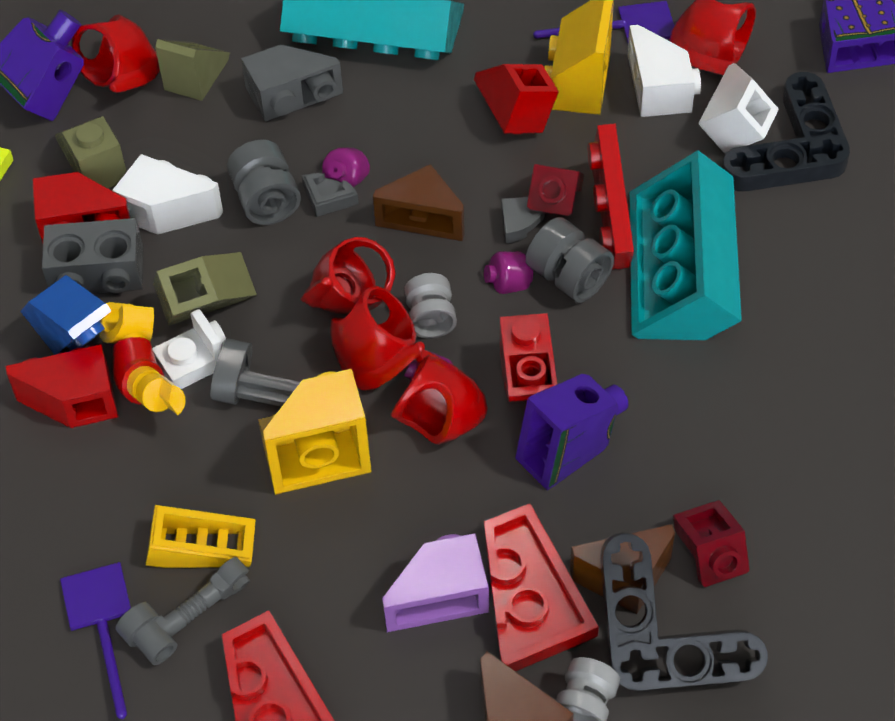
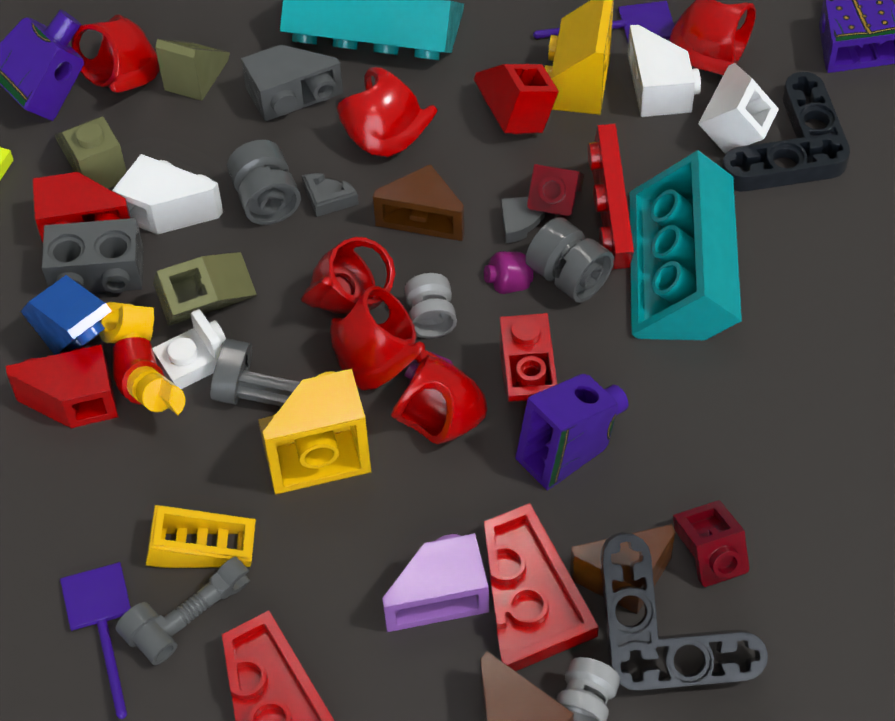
magenta piece [322,147,370,187] -> none
none -> red piece [337,67,438,157]

